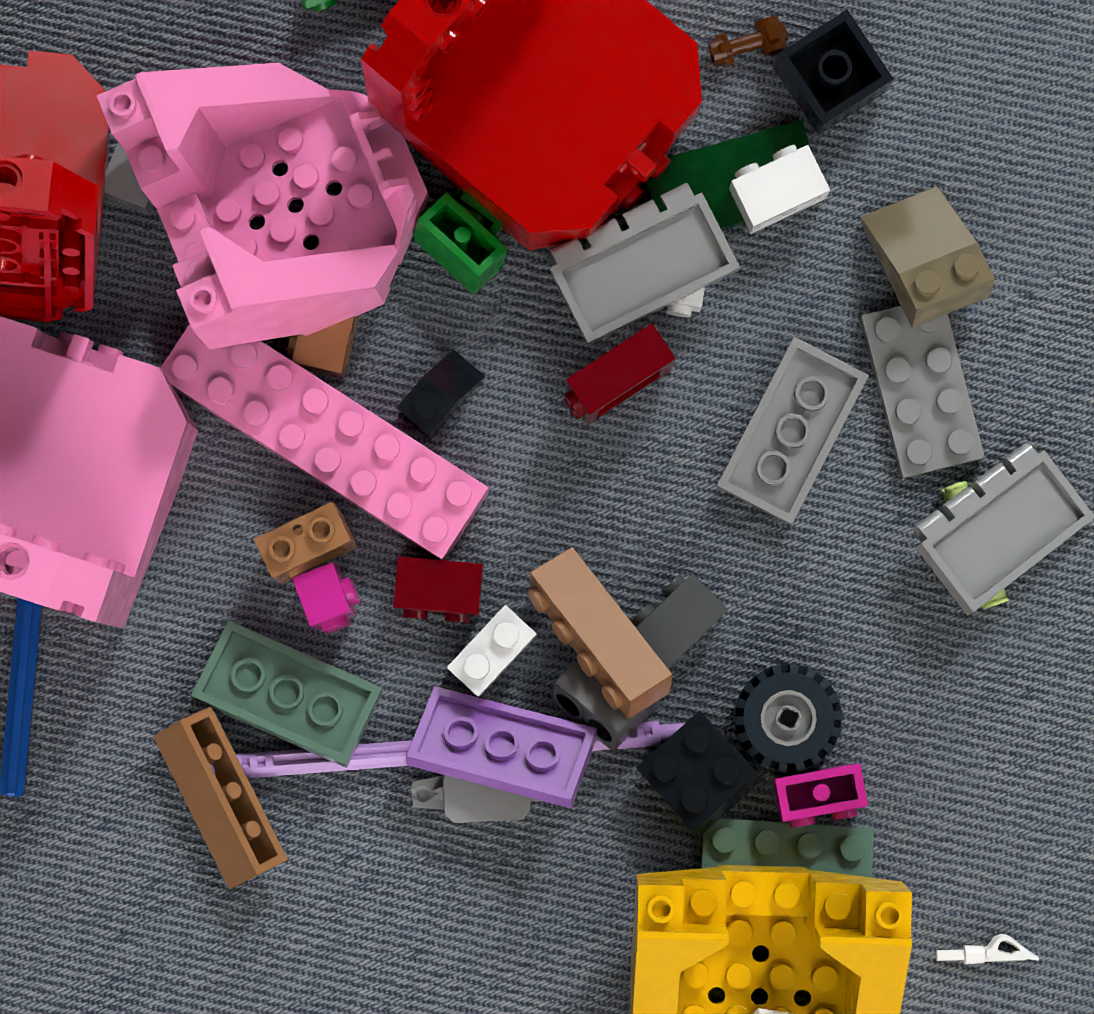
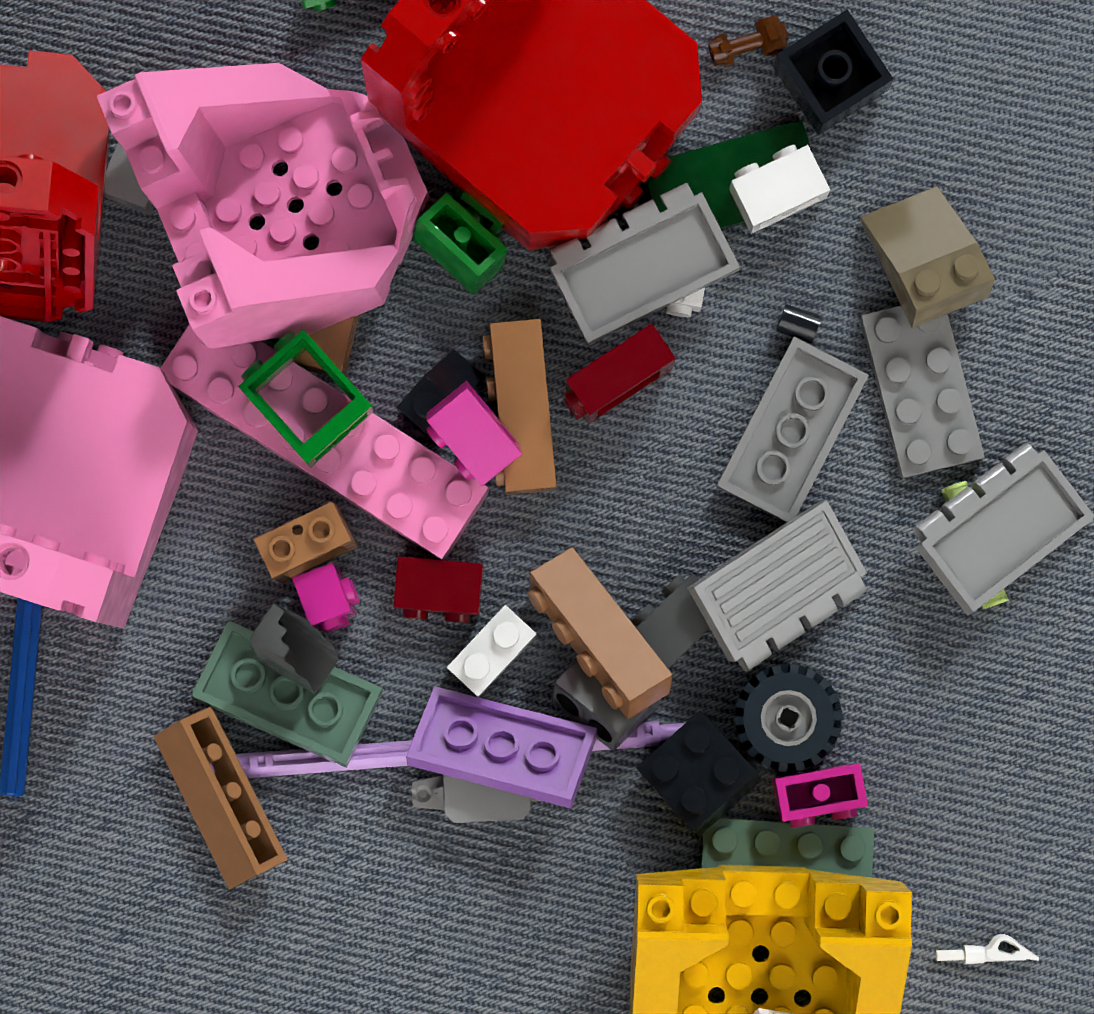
none -> green window [238,329,375,468]
none -> dark grey piece [249,603,338,694]
none -> dark pink brick [426,381,522,486]
none -> medium nougat brick [483,319,557,495]
none -> light grey hinge [687,500,867,672]
none -> black hinge [776,304,822,344]

